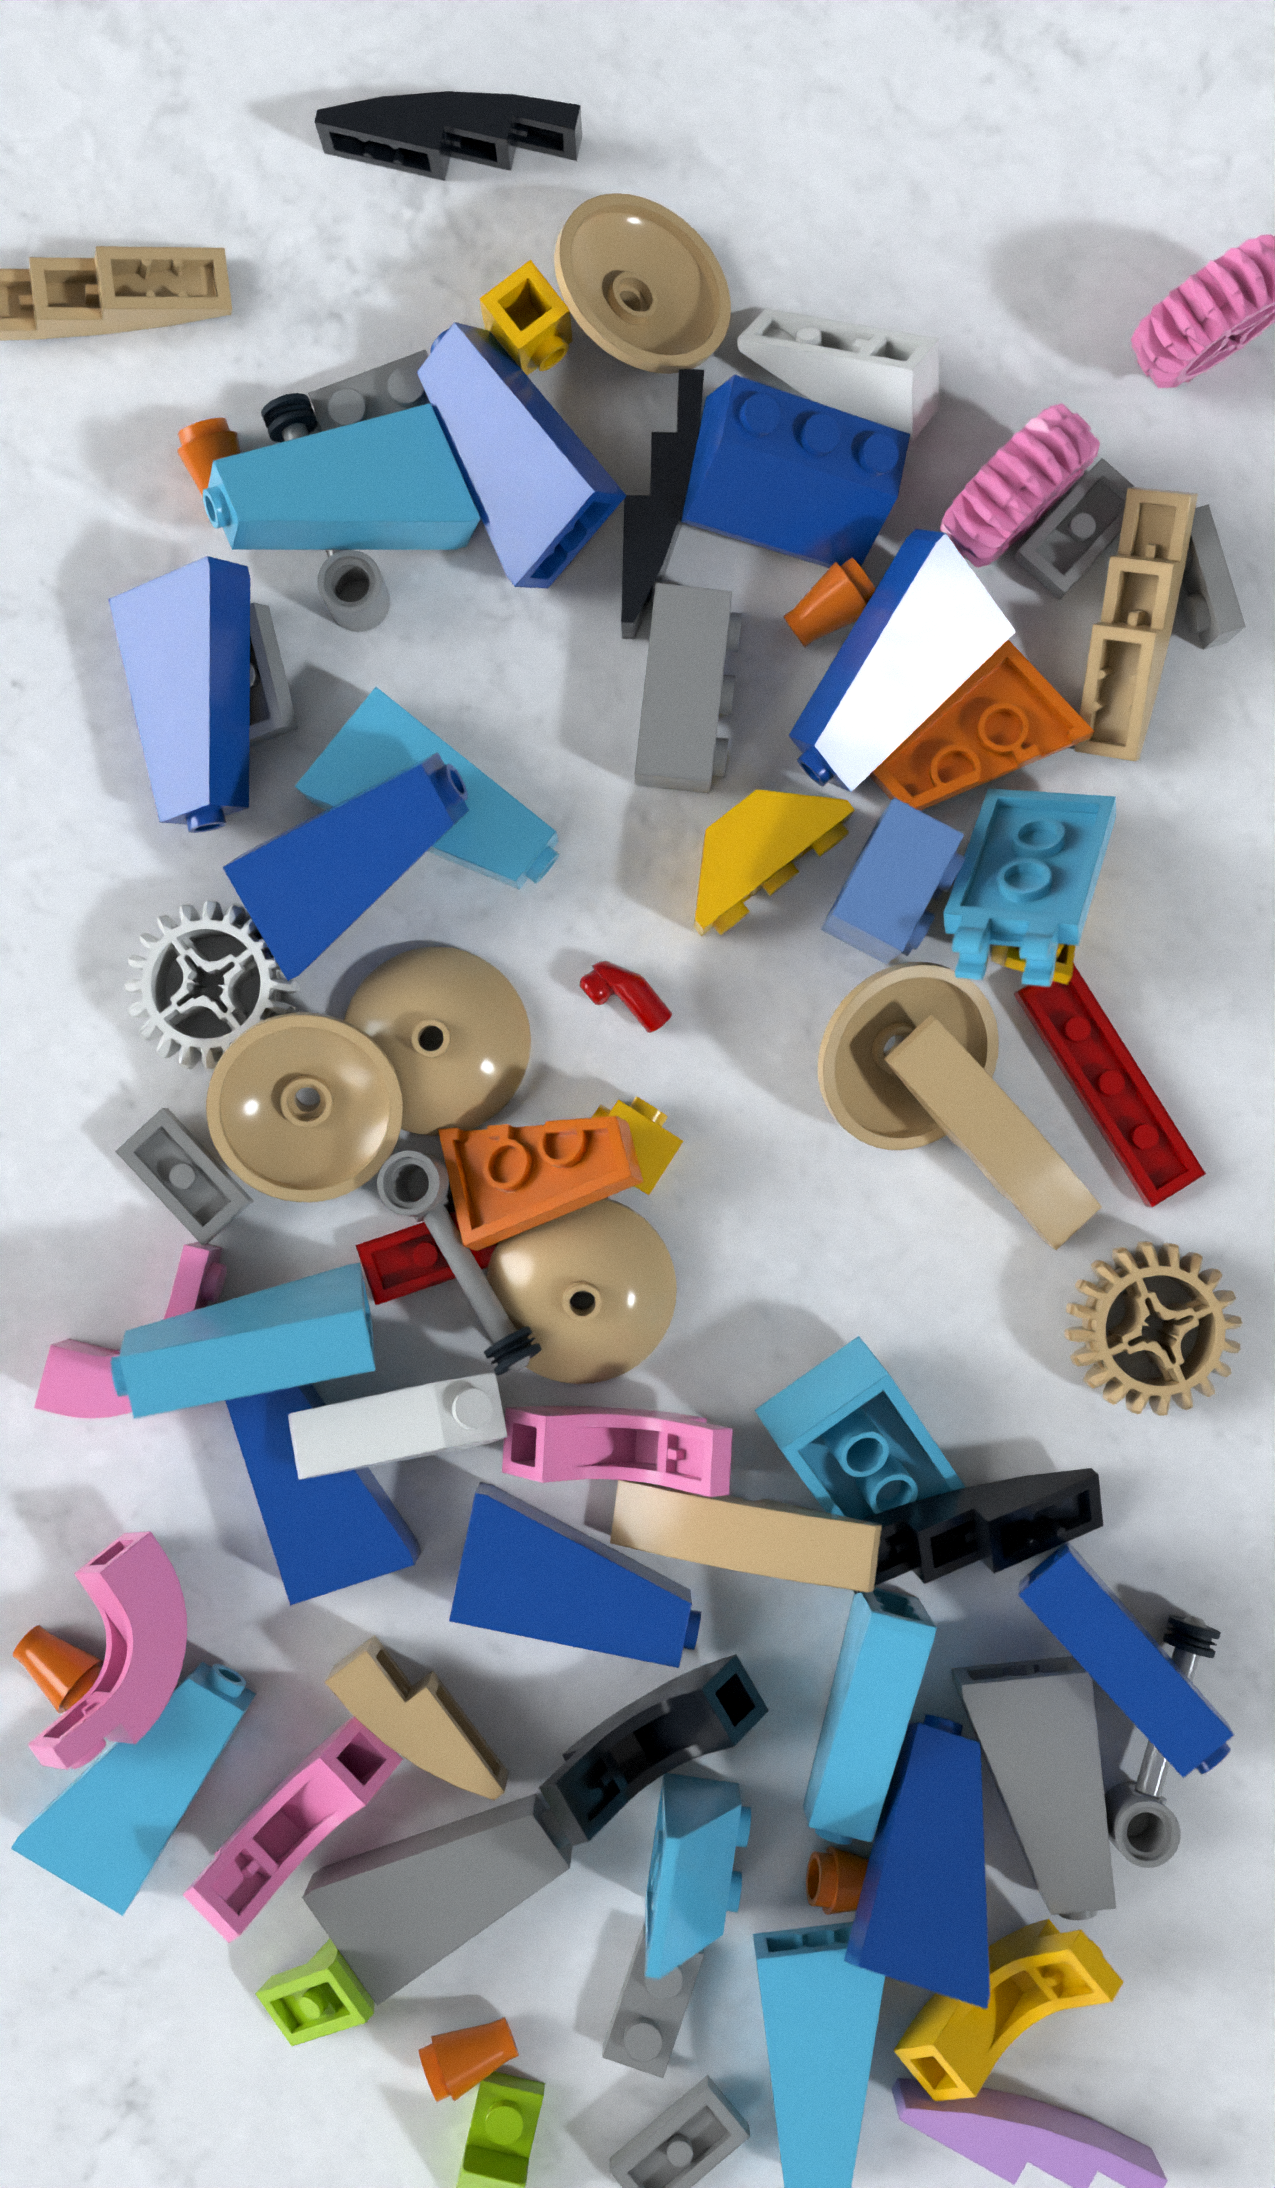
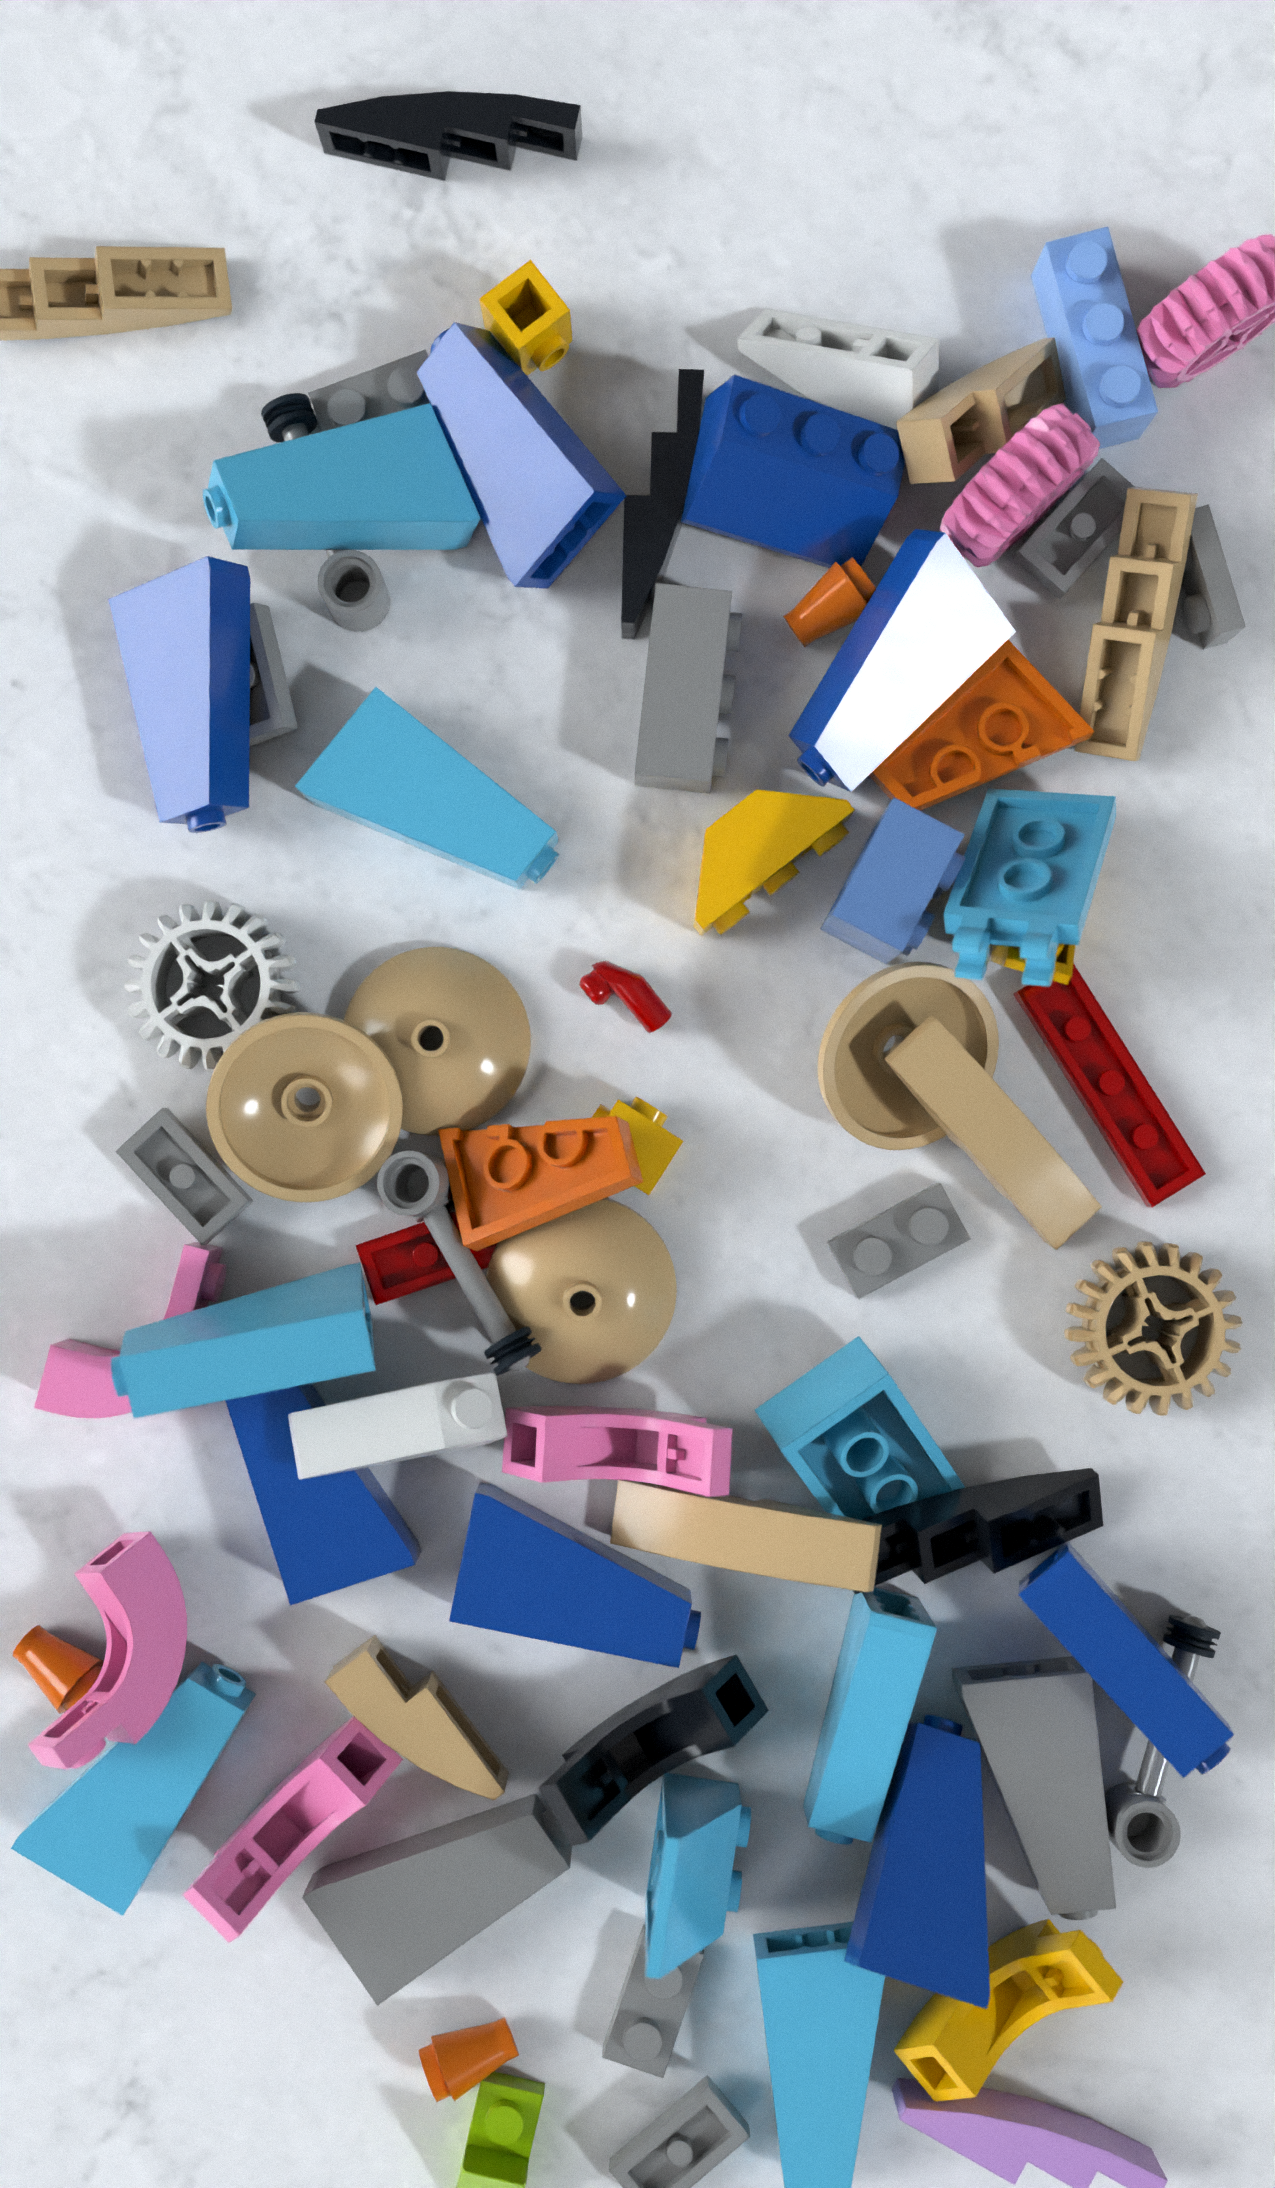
orange cone [177,418,241,497] -> none
blue slope [222,752,469,981] -> none
lime slope [255,1938,375,2046] -> none
tan dish [554,193,731,374] -> none
orange cone [806,1846,869,1915] -> none
none -> light grey plate [827,1183,971,1299]
none -> tan slope [896,337,1066,484]
none -> light blue brick [1031,226,1158,449]

